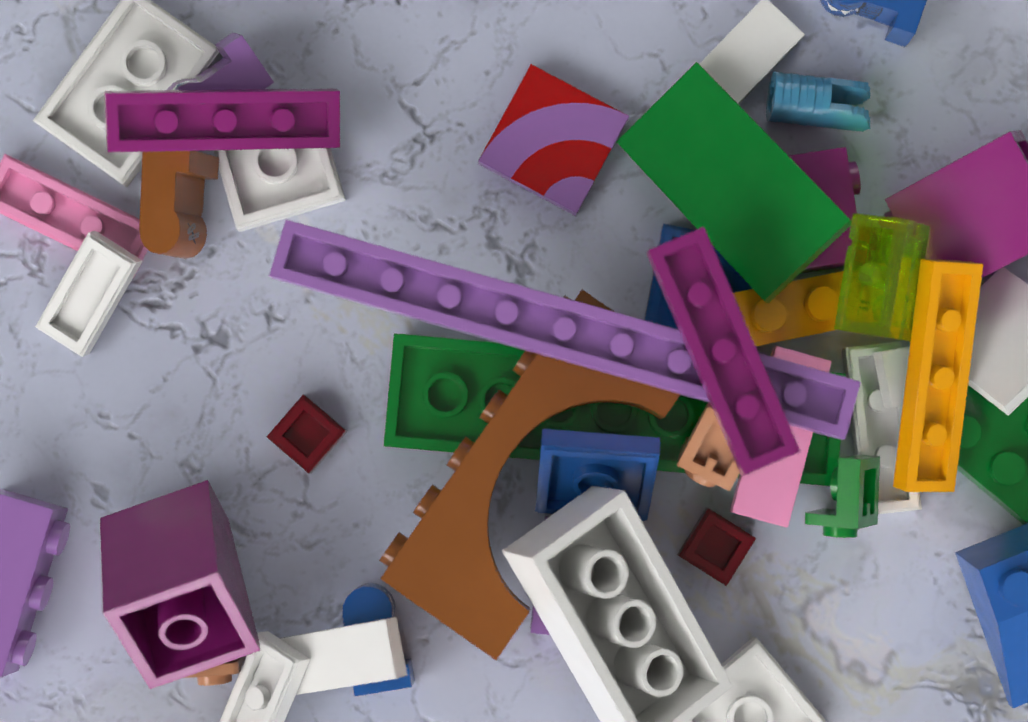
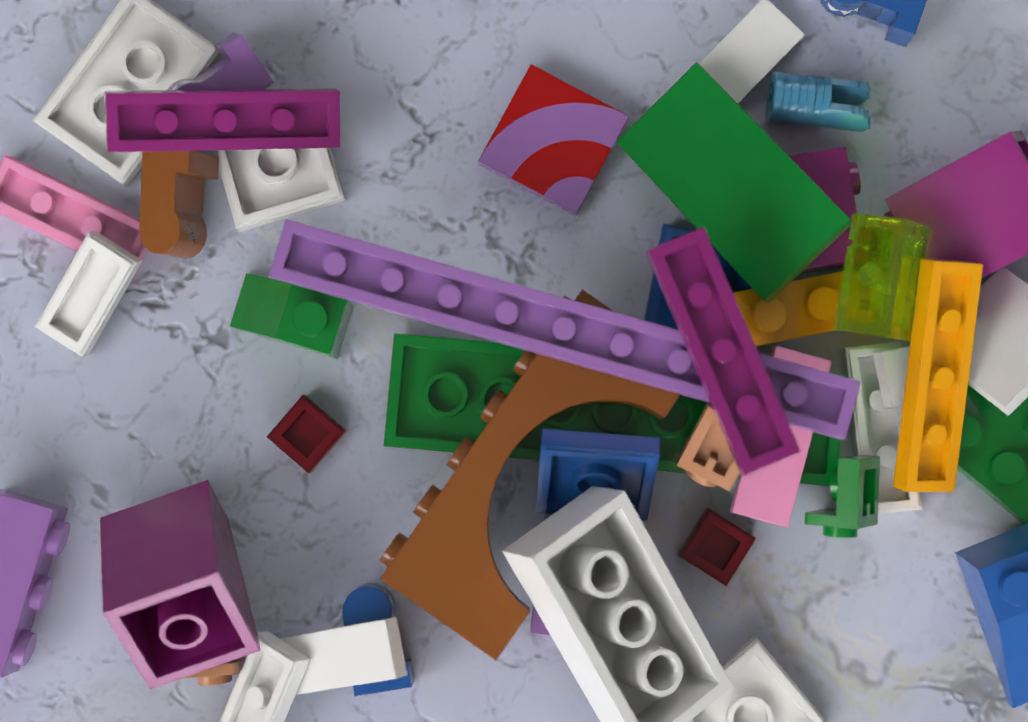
none -> green slope [230,273,354,359]

